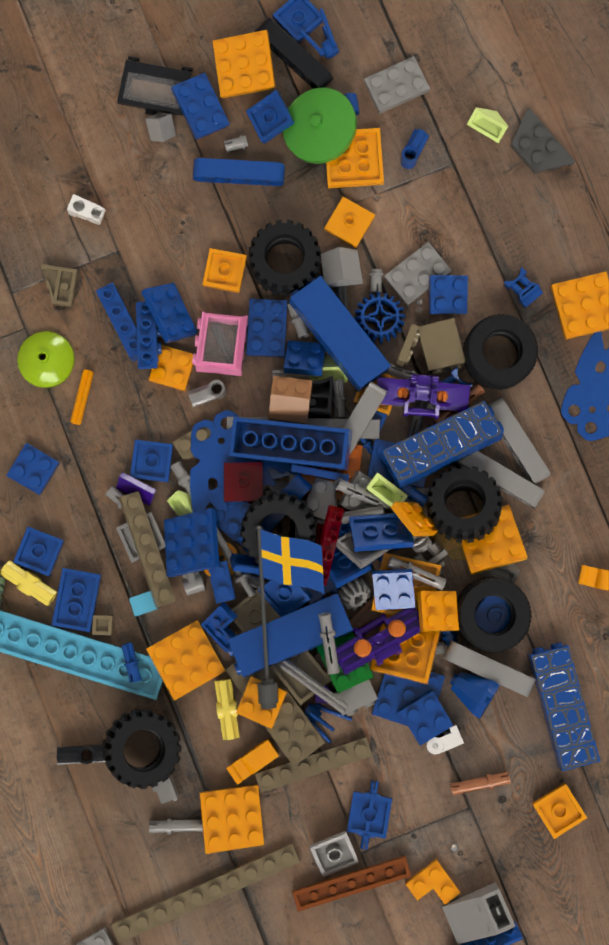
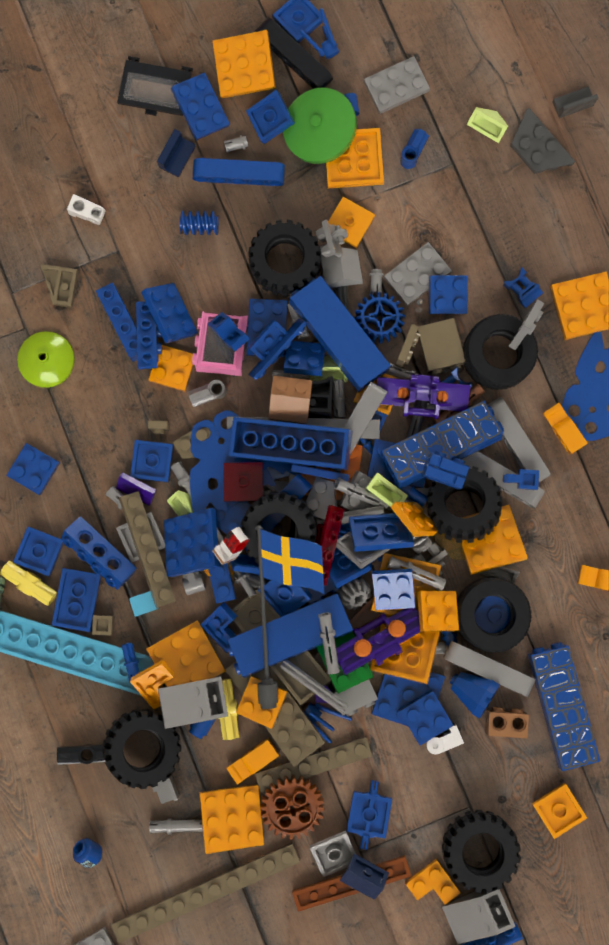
light orange axle [70,369,94,425] -> none
light grey panel [145,113,176,142] -> none
light orange plate [202,248,247,293] -> none
nougat pin [450,771,511,796] -> none
none -> blue brick [61,516,137,590]
none -> blue head [73,838,103,868]
none -> light orange plate [130,660,175,710]
none -> dark tan plate [148,421,170,434]
none -> dark blue panel [157,129,196,177]
none -> light grey slope [158,677,228,729]
none -> blue piece [180,211,219,235]
none -> blue brick [189,719,216,739]
none -> blue slope [208,312,249,352]
none -> leg [212,527,249,565]
none -> blue bracket [248,319,307,380]
none -> dark orange gear [260,775,324,840]
none -> light grey hips [315,220,348,258]
none -> dark blue panel [340,854,389,899]
none -> blue brick [422,451,469,490]
none -> black tyre [442,810,521,893]
none -> medium nougat brick [485,707,529,739]
none -> blue plate [503,469,539,490]
none -> light grey wing [509,299,544,350]
none -> light orange piece [542,403,588,455]
none -> dark grey panel [552,86,599,119]

